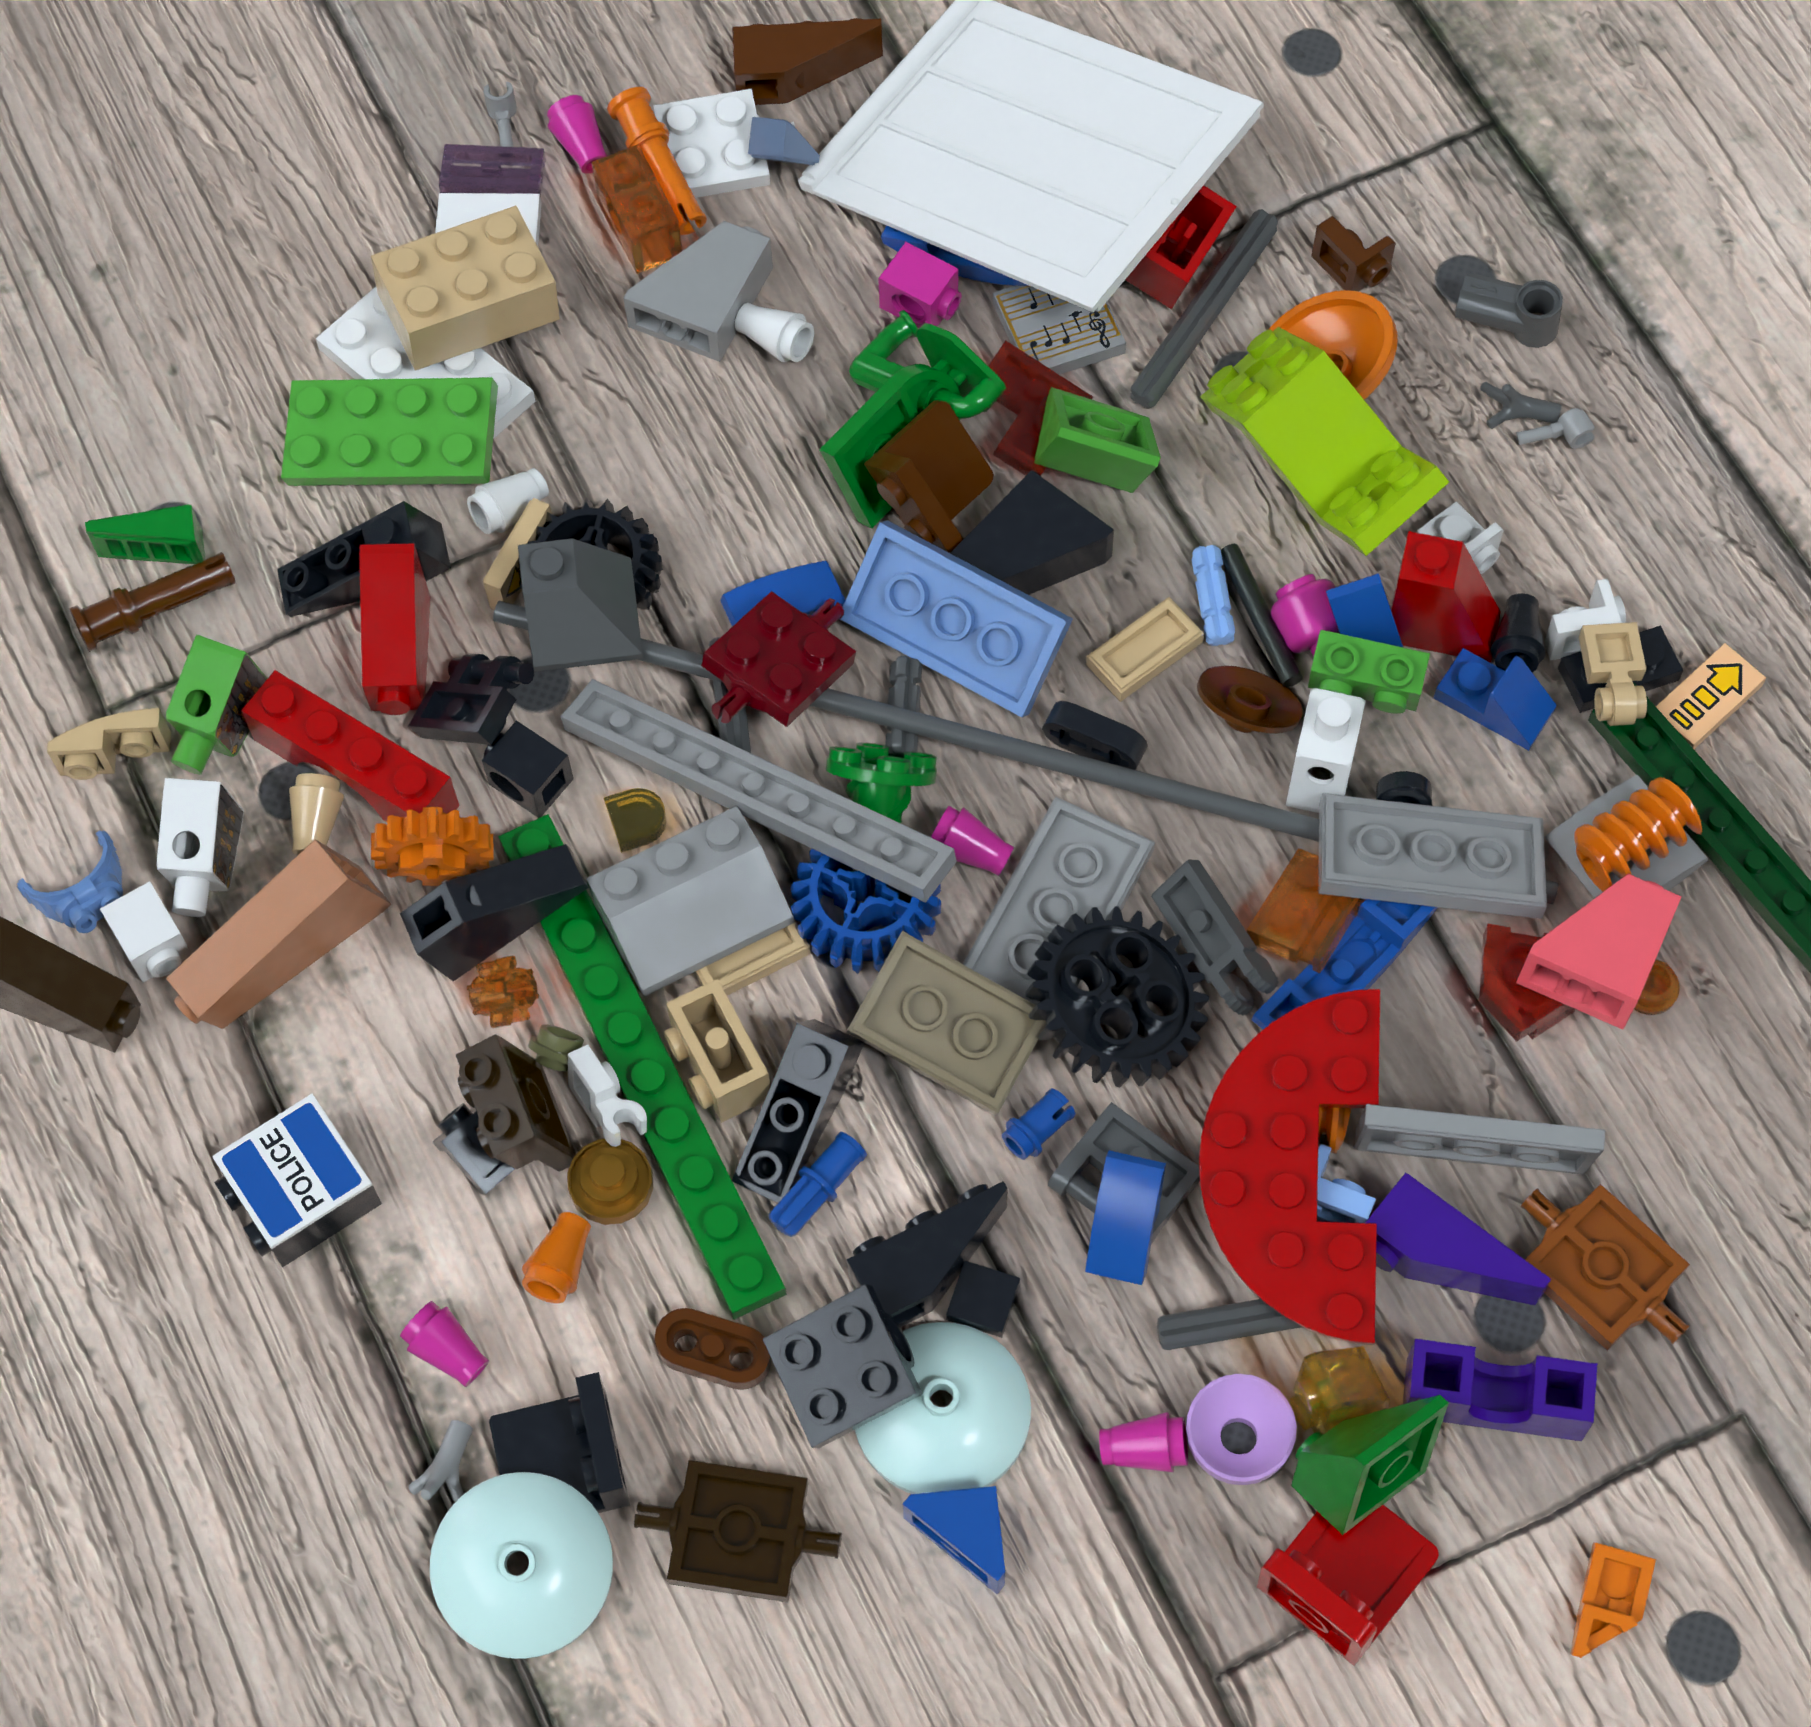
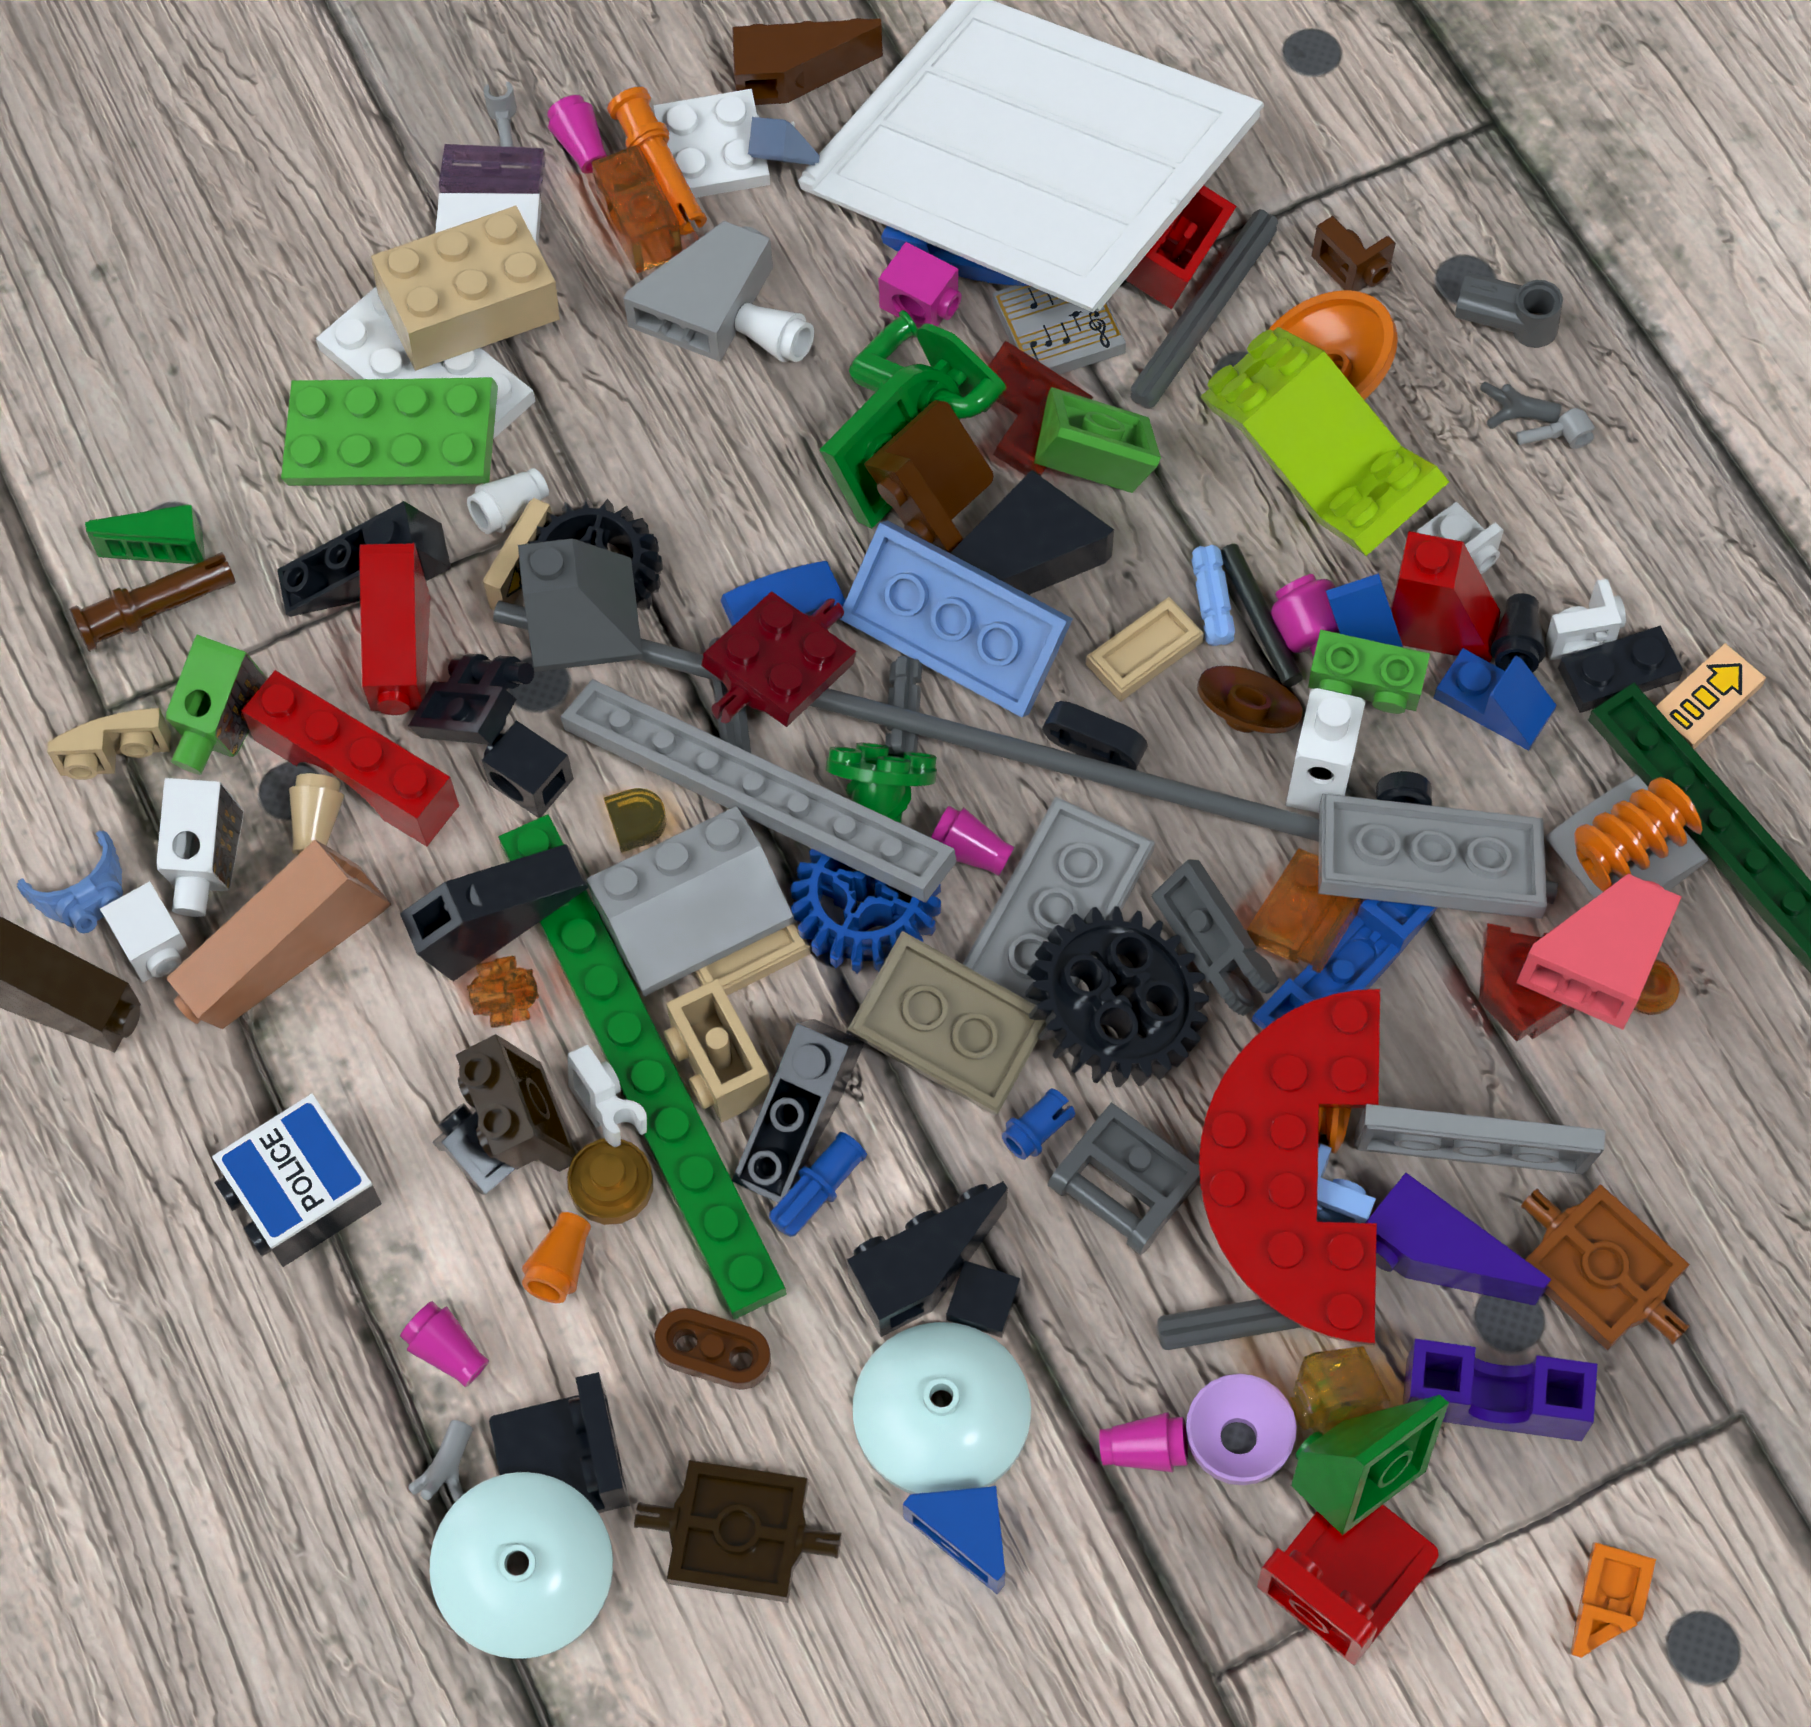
orange gear [371,807,494,886] -> none
olive plate [528,1025,584,1072] -> none
plate [763,1284,922,1448] -> none
blue slope [1085,1150,1166,1285] -> none
tan plate [1578,622,1647,726] -> none

